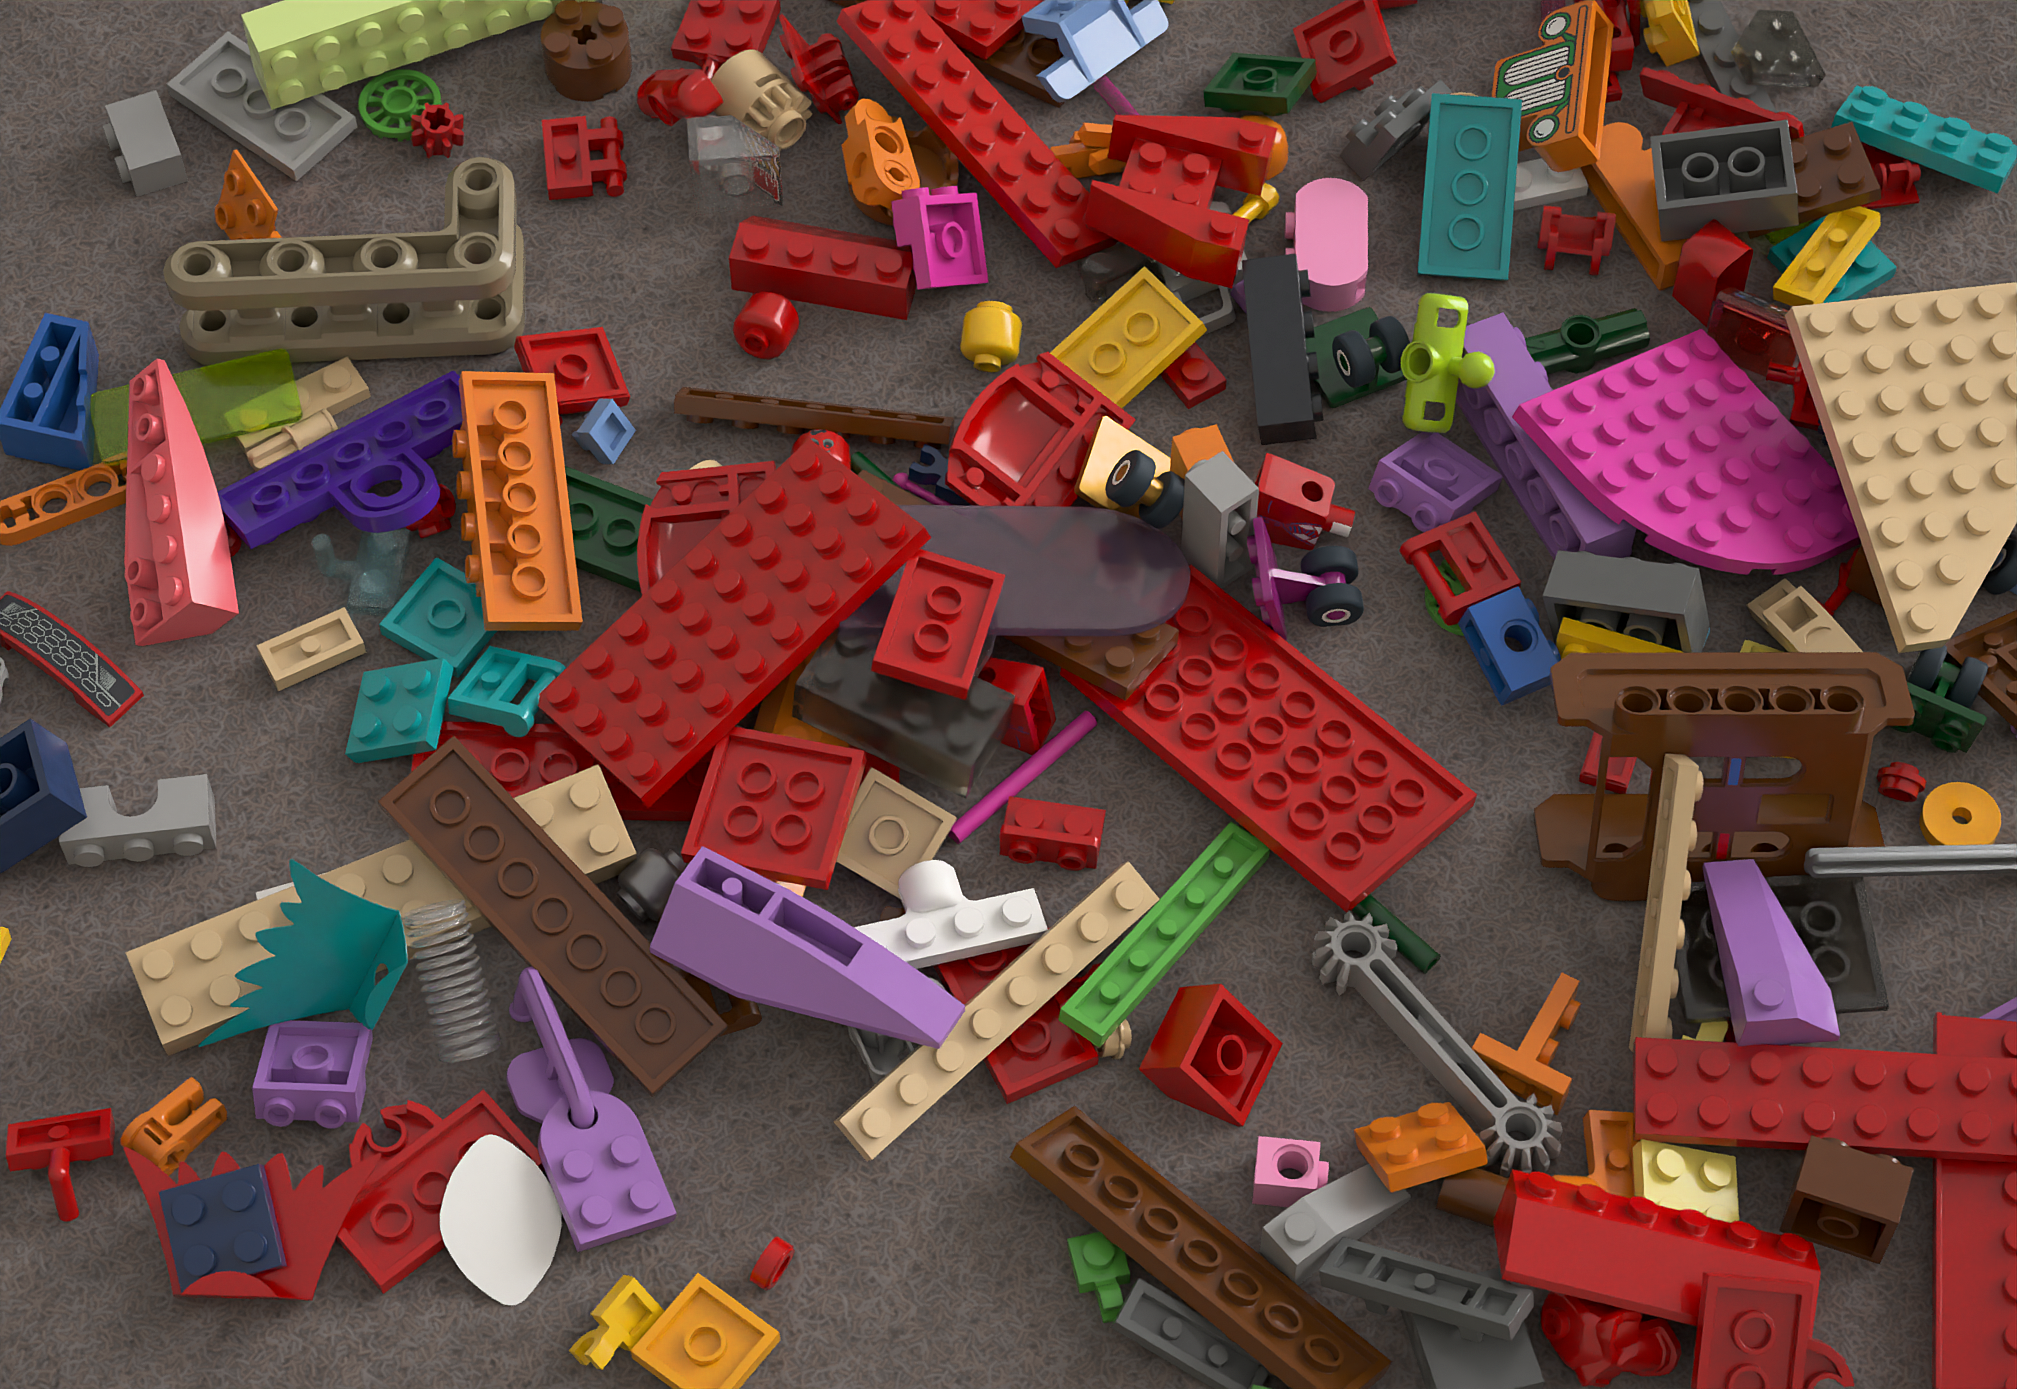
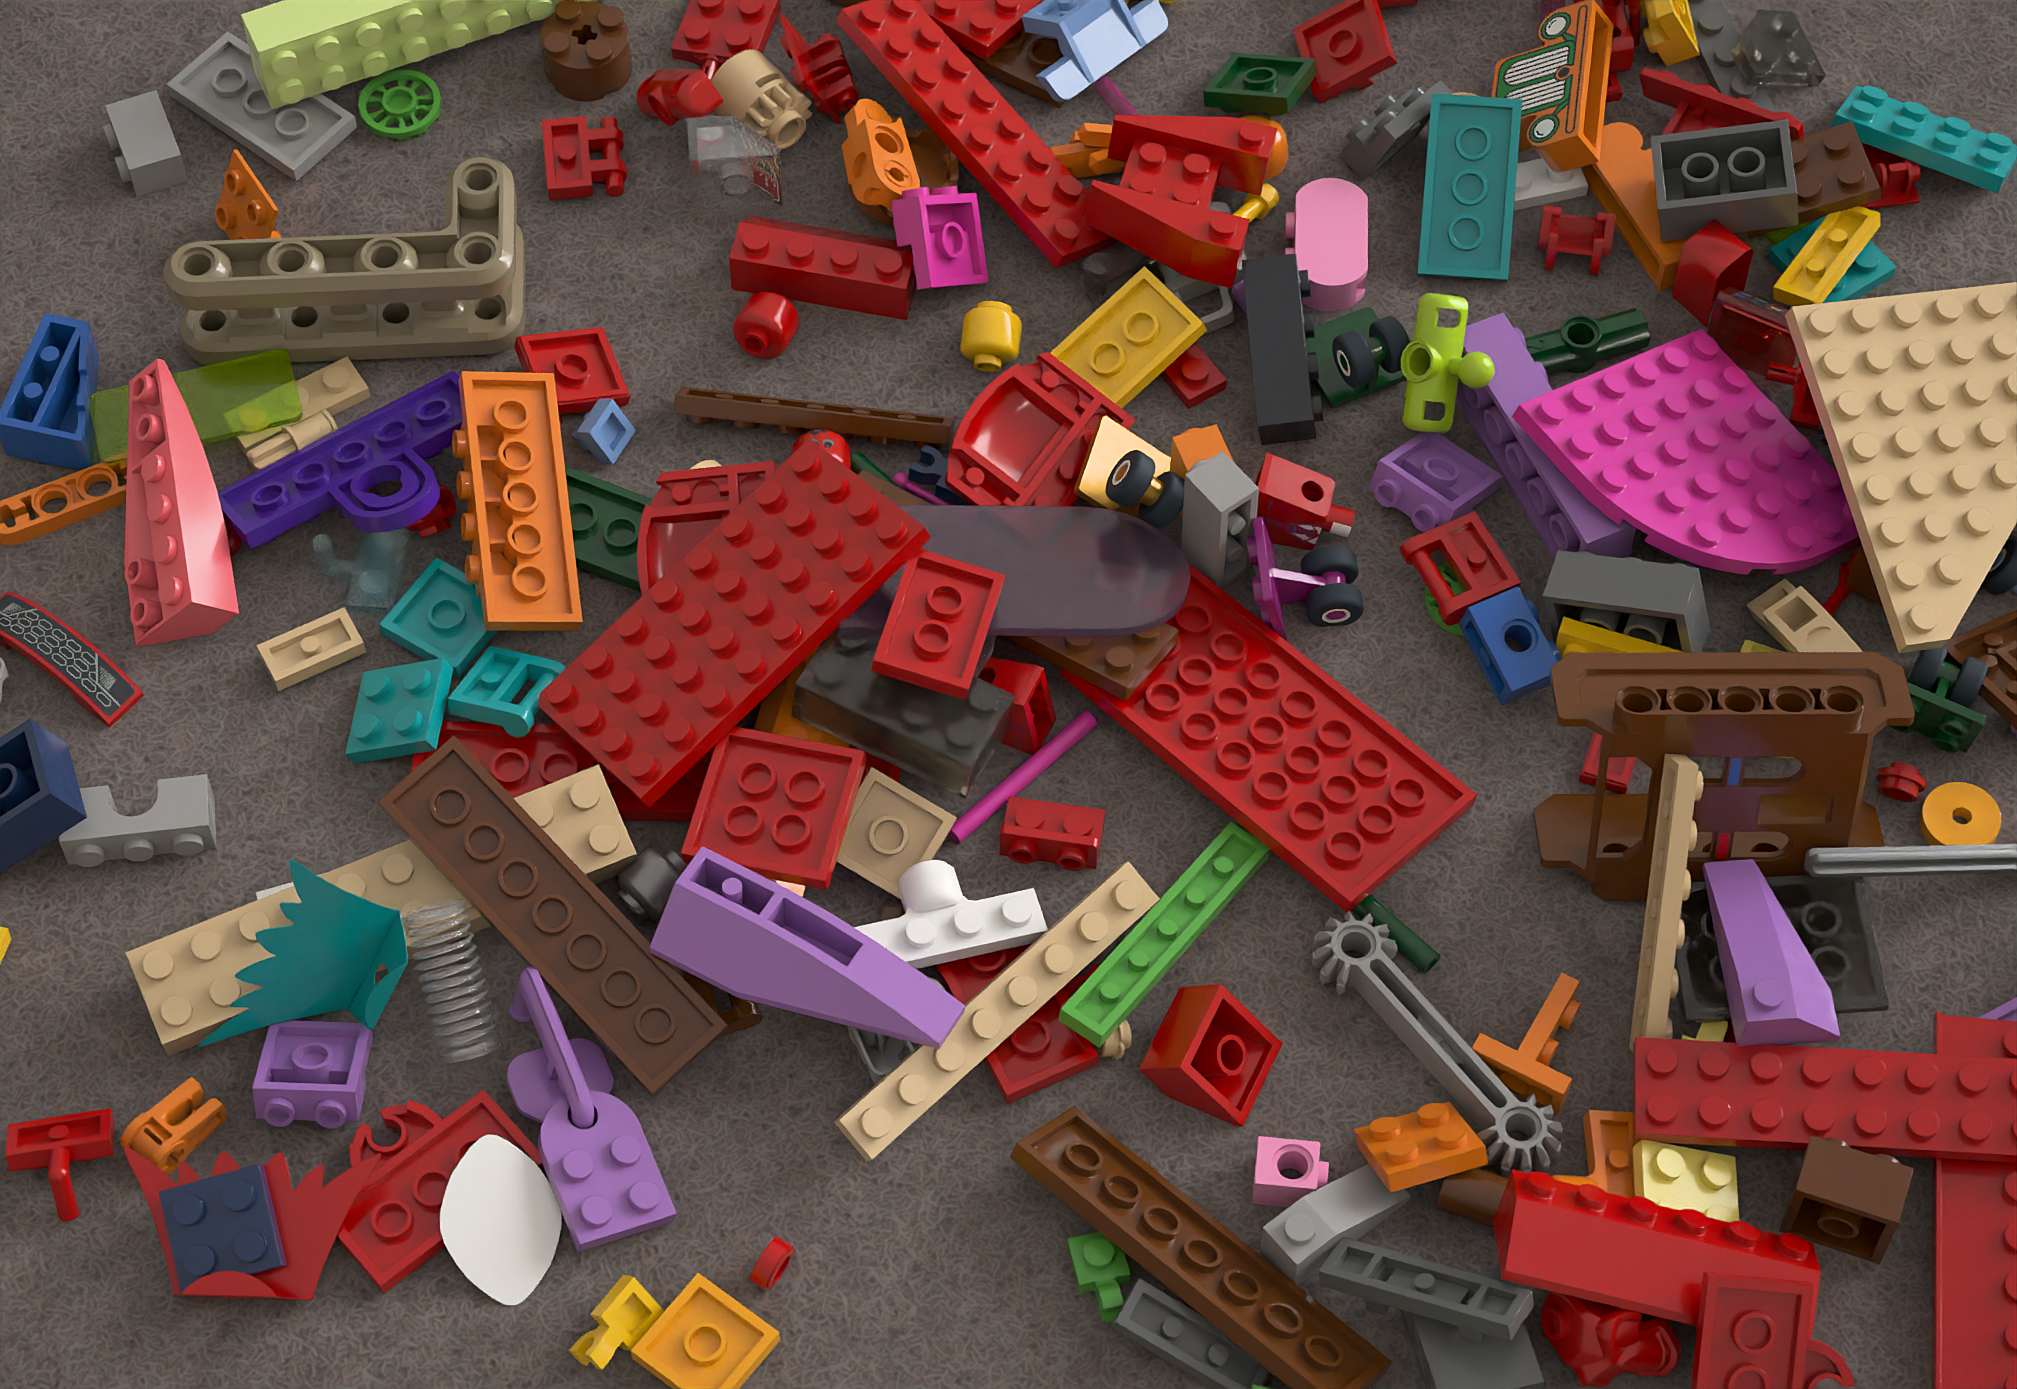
red gear [411,103,464,158] -> none

